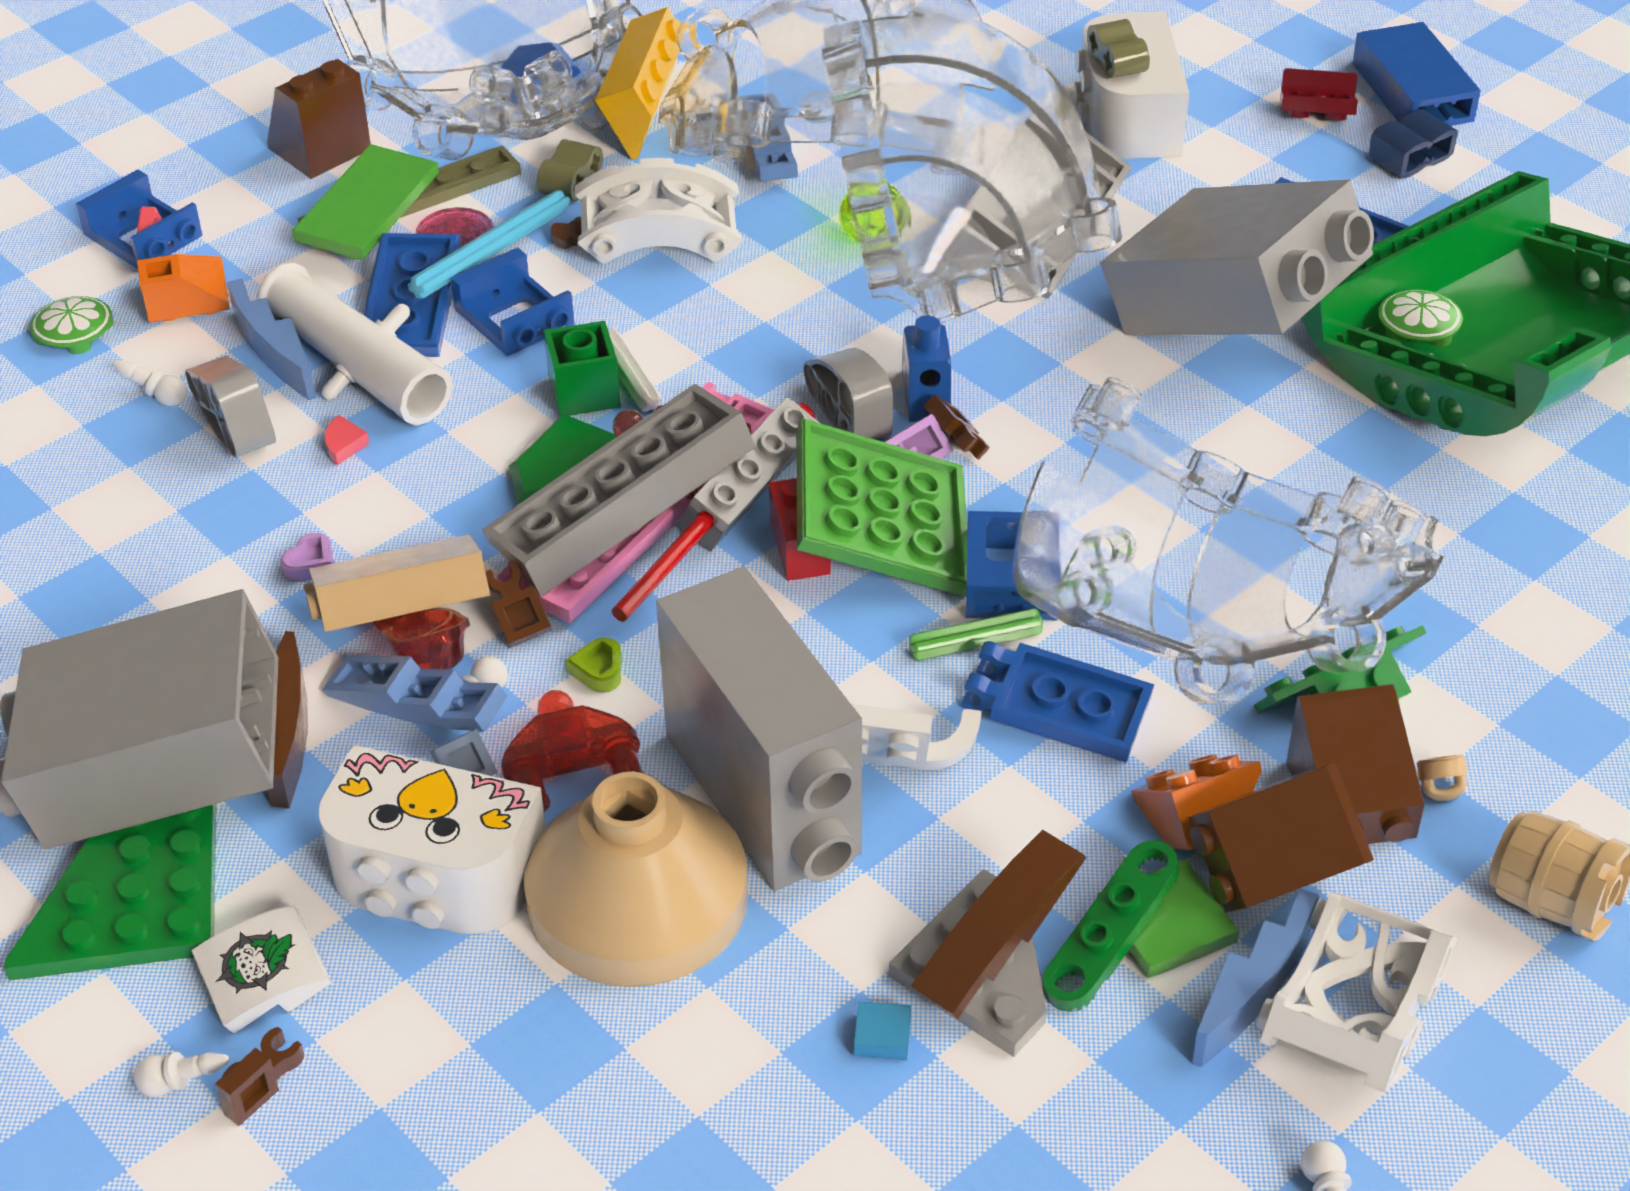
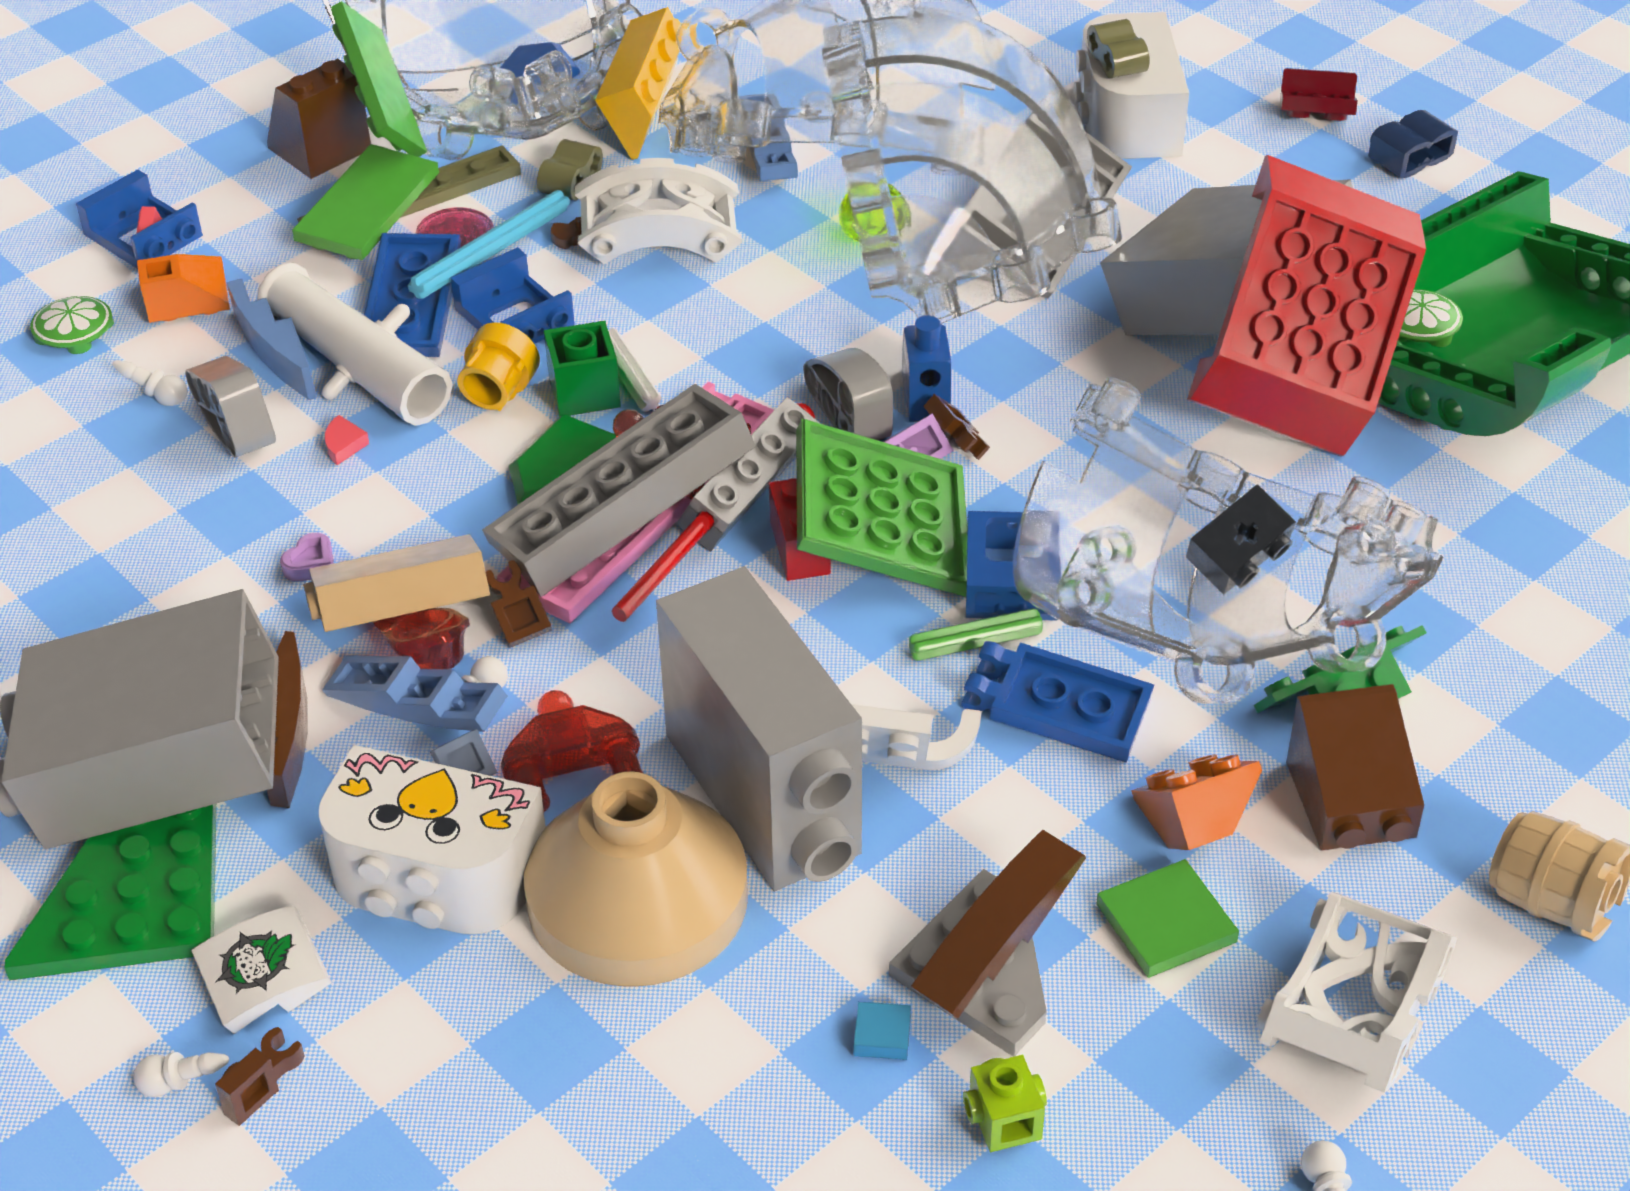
lime tile [565,637,622,693] -> none
green plate [1043,840,1180,1012] -> none
reddish brown slope [1188,762,1374,912] -> none
medium blue slope [1192,888,1319,1067] -> none
blue brick [1352,21,1481,126] -> none
tan tile [1416,754,1468,801] -> none
none -> bright green tile [331,0,427,157]
none -> yellow piece [457,322,540,411]
none -> lime brick [963,1054,1047,1153]
none -> black brick [1186,484,1296,595]
none -> slope [1187,155,1426,457]

